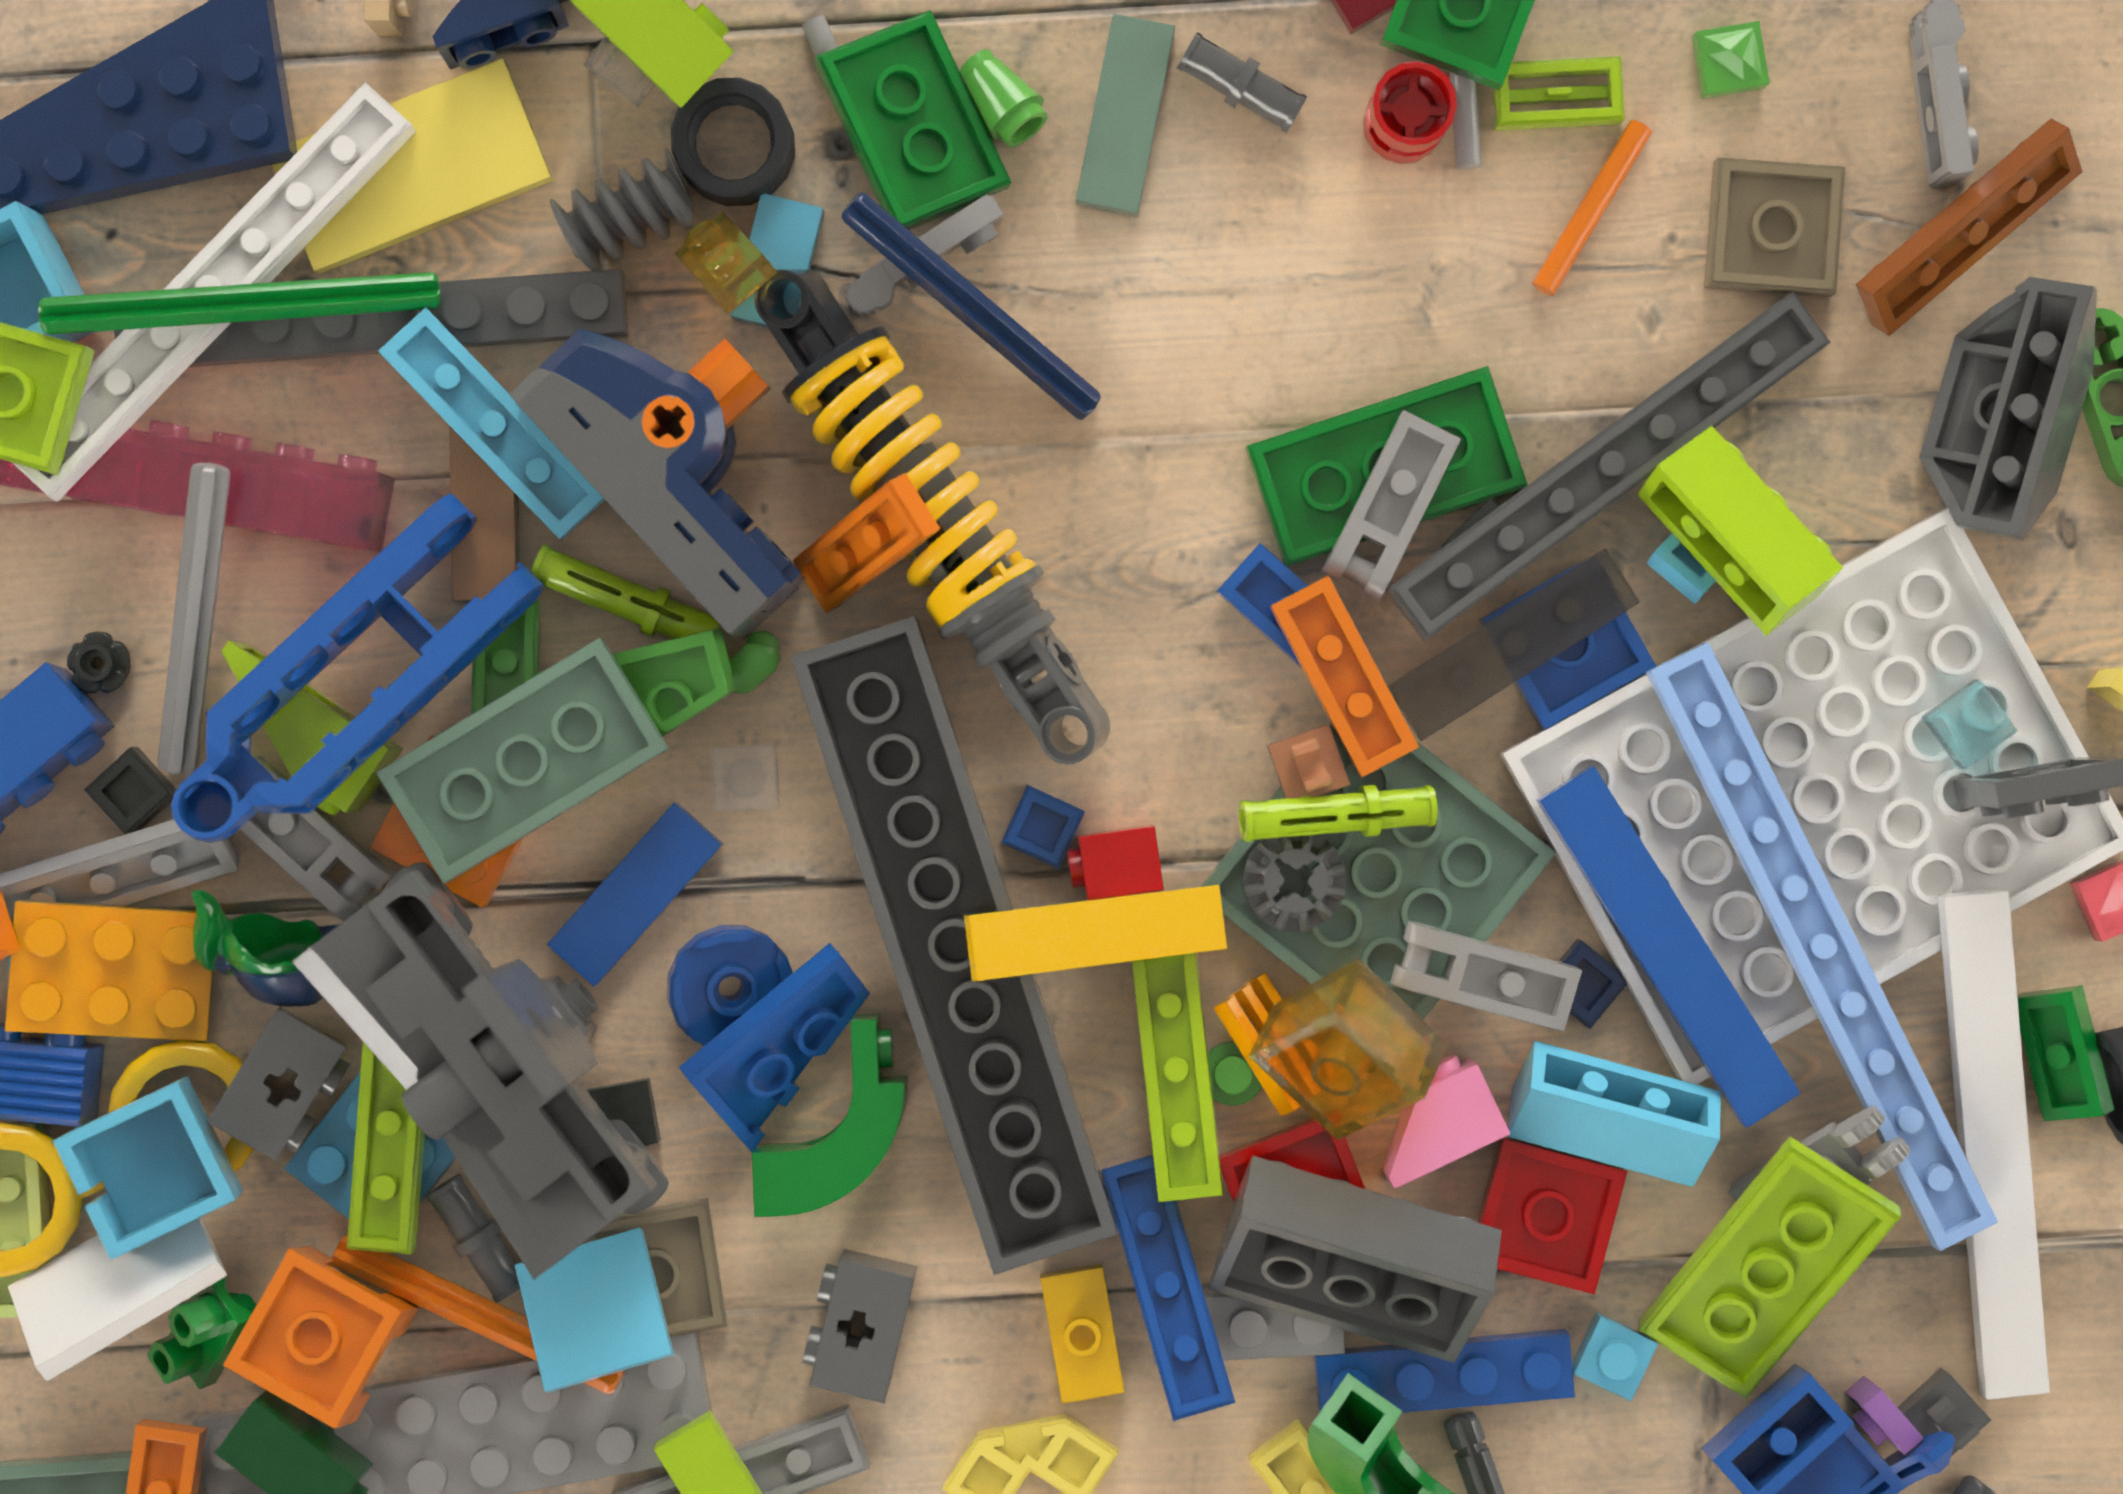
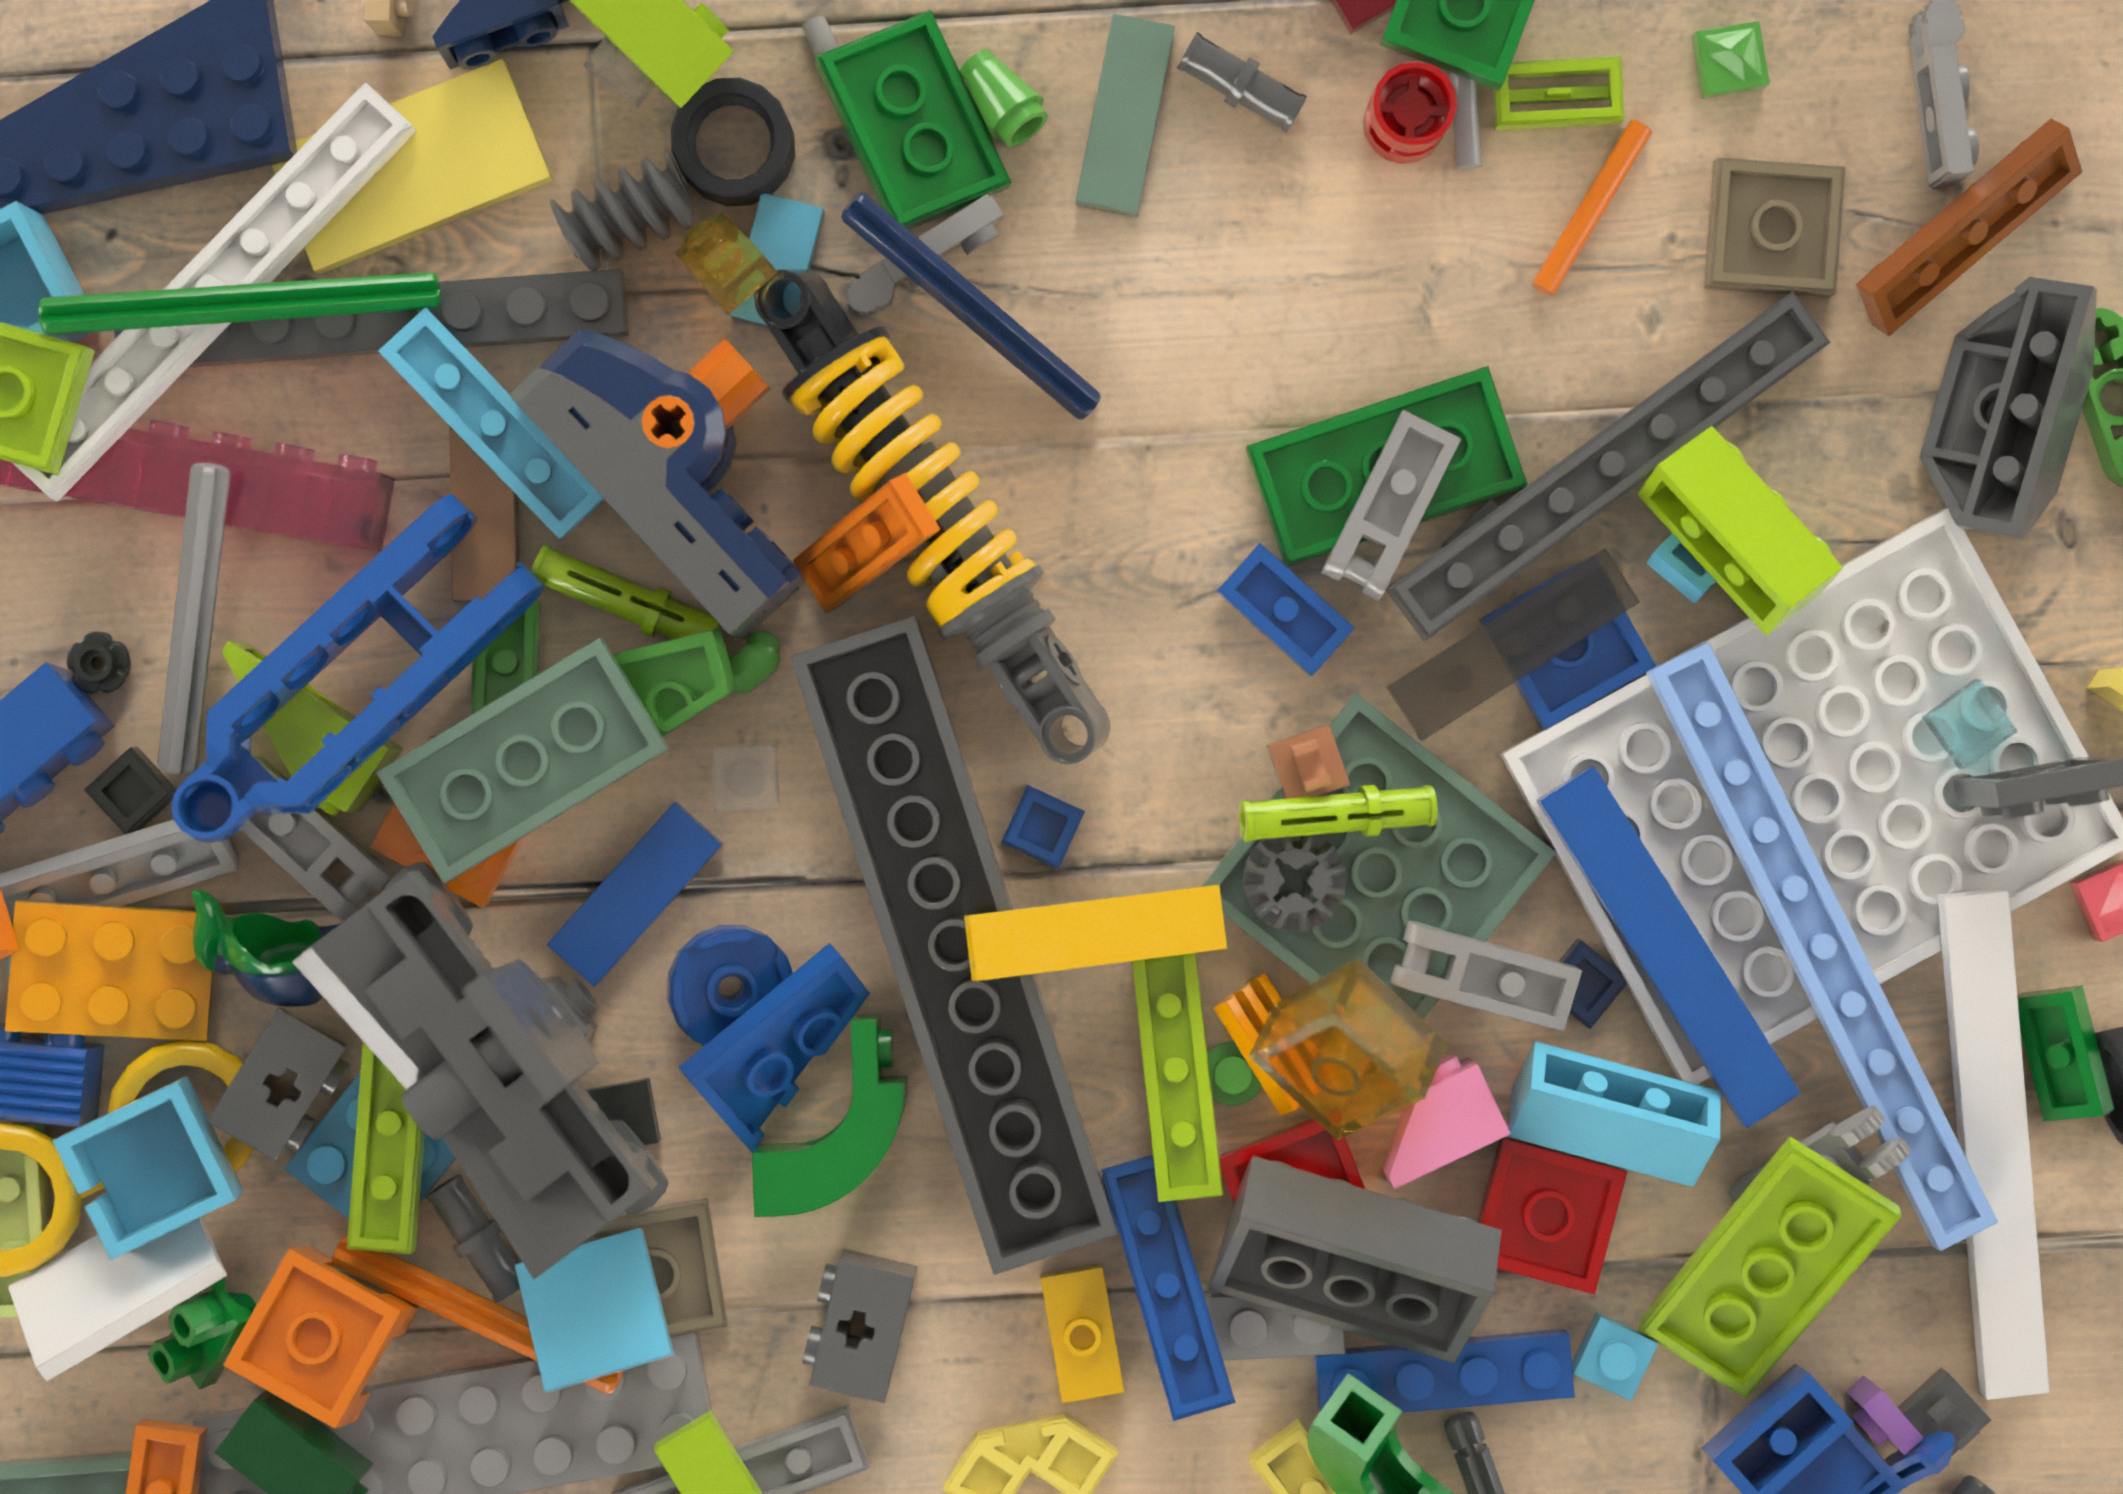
red brick [1067,824,1164,901] -> none
orange plate [1270,575,1419,777] -> none

